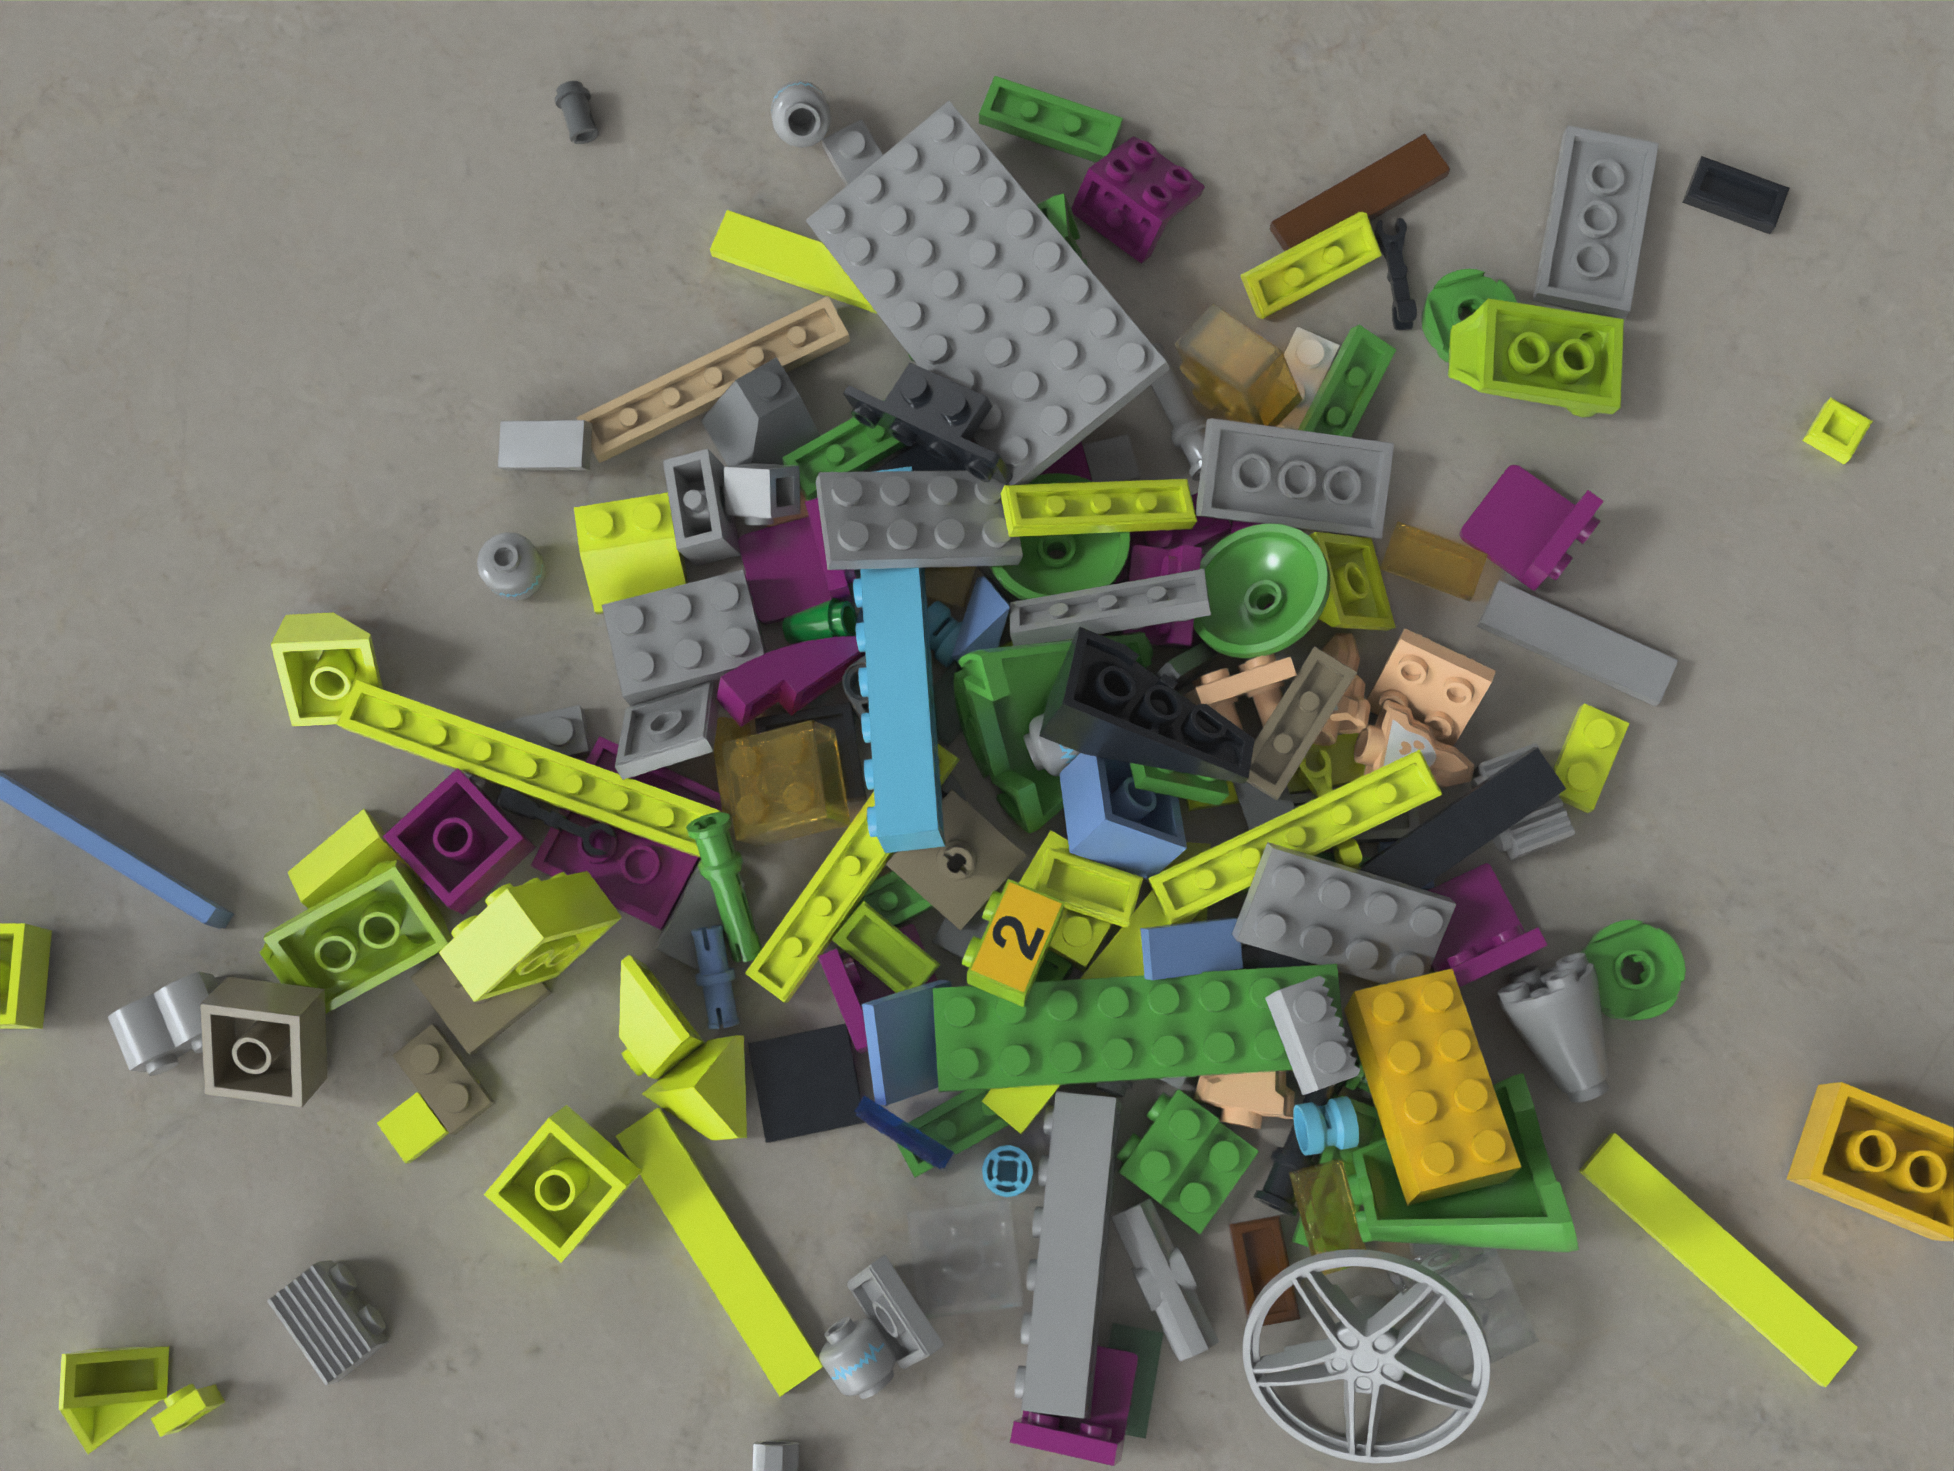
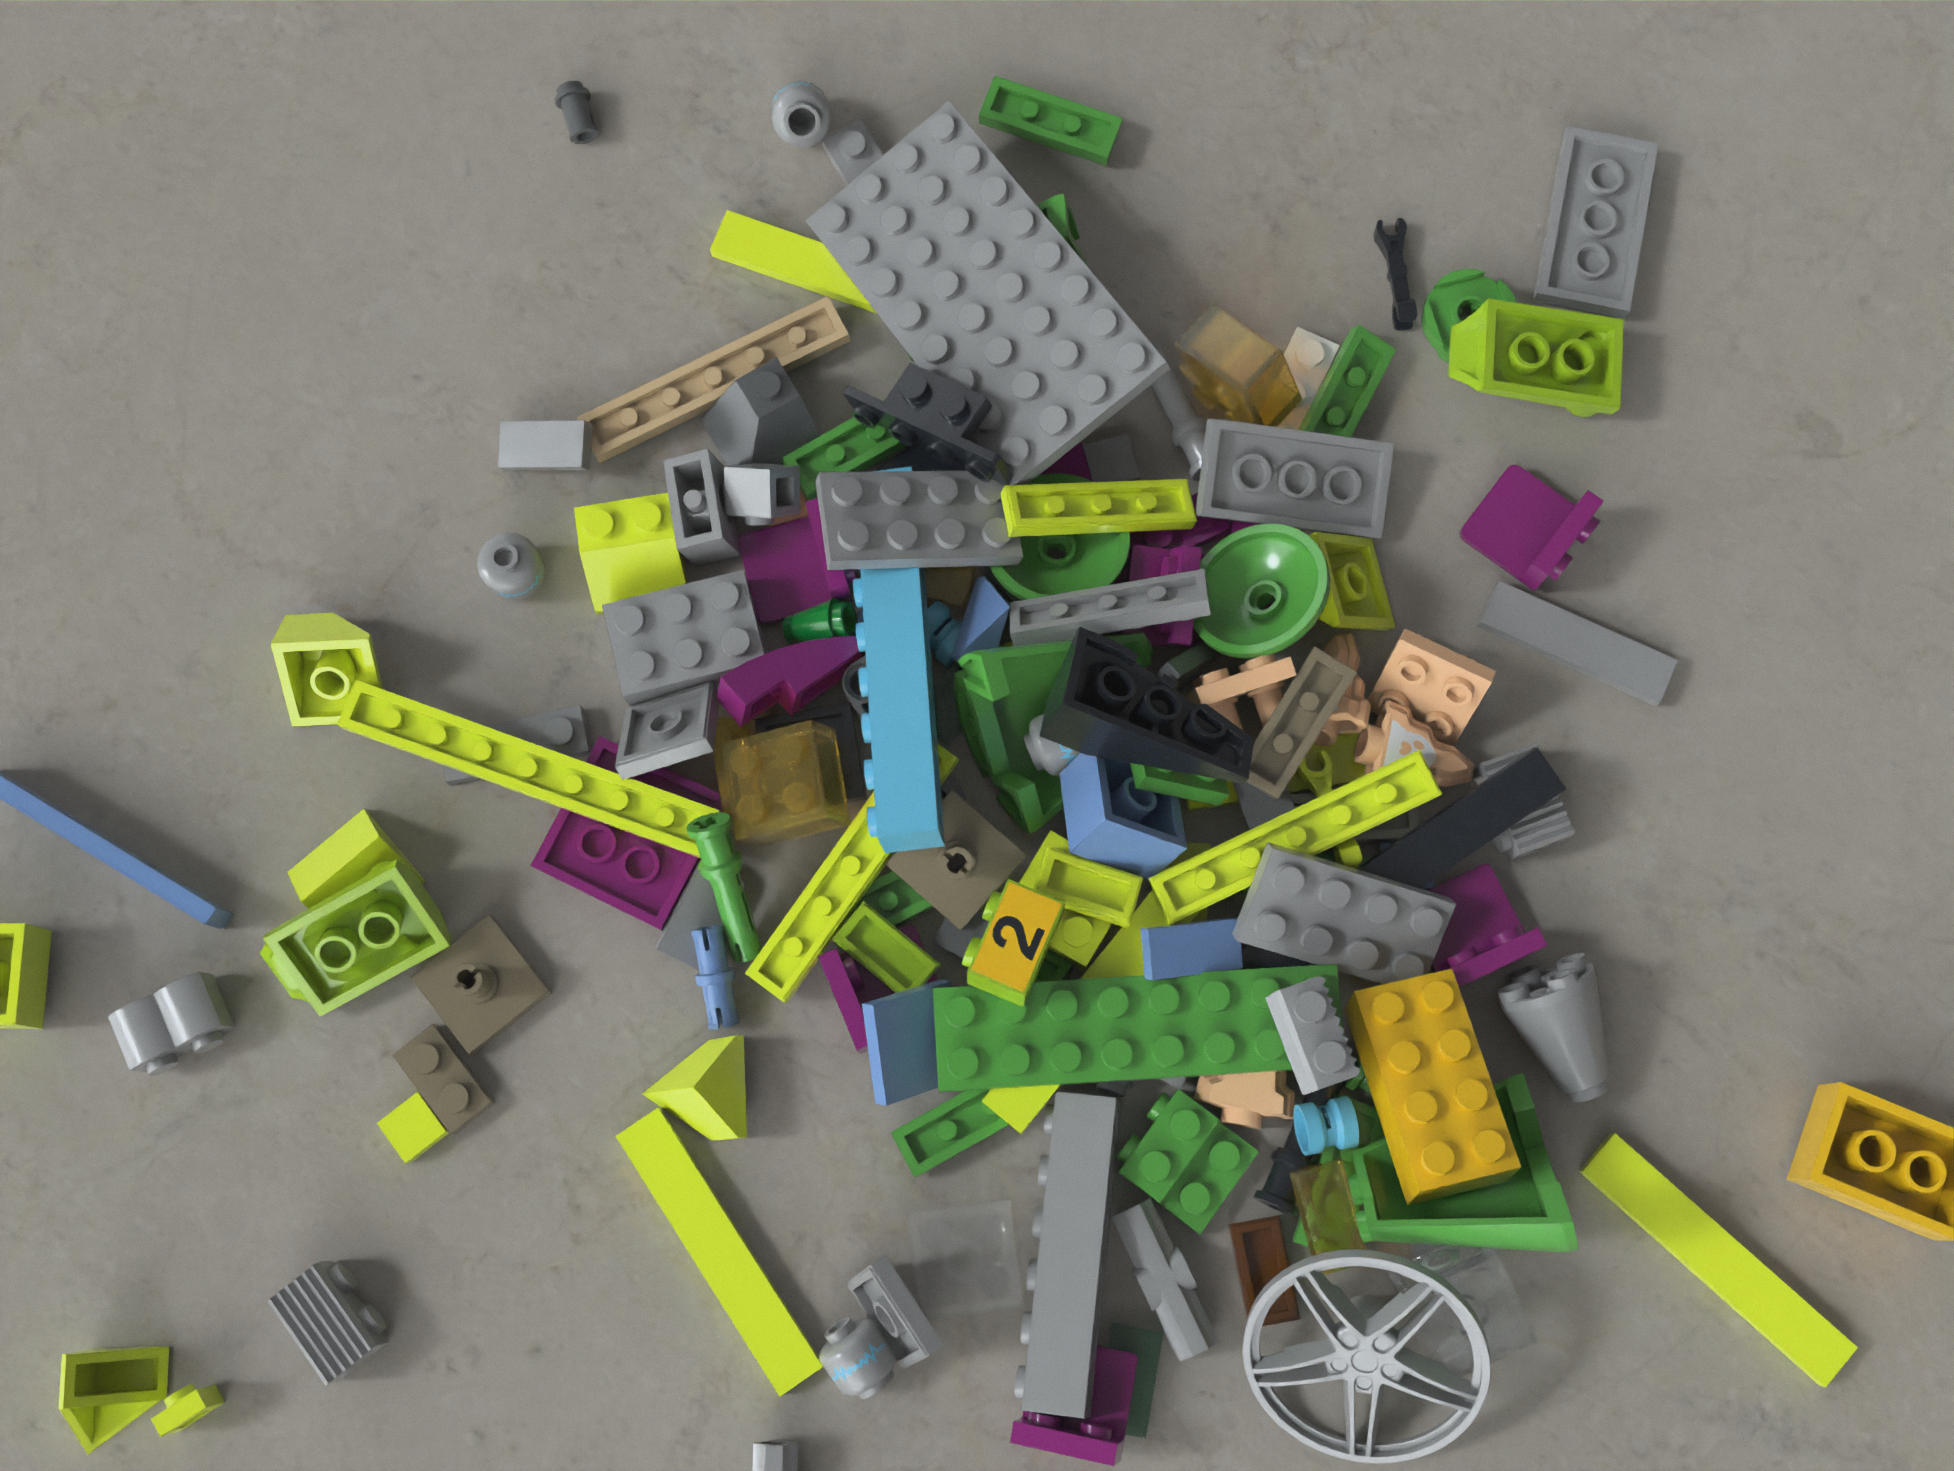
dark tan brick [200,977,327,1107] -> none
magenta brick [383,768,536,915] -> none
neon yellow brick [439,871,622,1002] -> none
neon yellow brick [484,1105,642,1263] -> none
black piece [496,787,617,858] -> none
neon yellow slope [619,954,705,1080] -> none
black tile [748,1023,866,1143] -> none
clear blue tile [855,1095,956,1172] -> none
medium azure wheel [982,1145,1033,1197] -> none
magenta bracket [1071,136,1205,264] -> none
neon yellow tile [1240,212,1382,319] -> none
reddish brown tile [1269,134,1450,251] -> none
clear yellow tile [1380,521,1488,601] -> none
neon yellow plate [1553,703,1630,813] -> none
bright green plate [1580,919,1686,1021] -> none
black tile [1682,156,1790,234] -> none
neon yellow tile [1802,397,1873,464] -> none

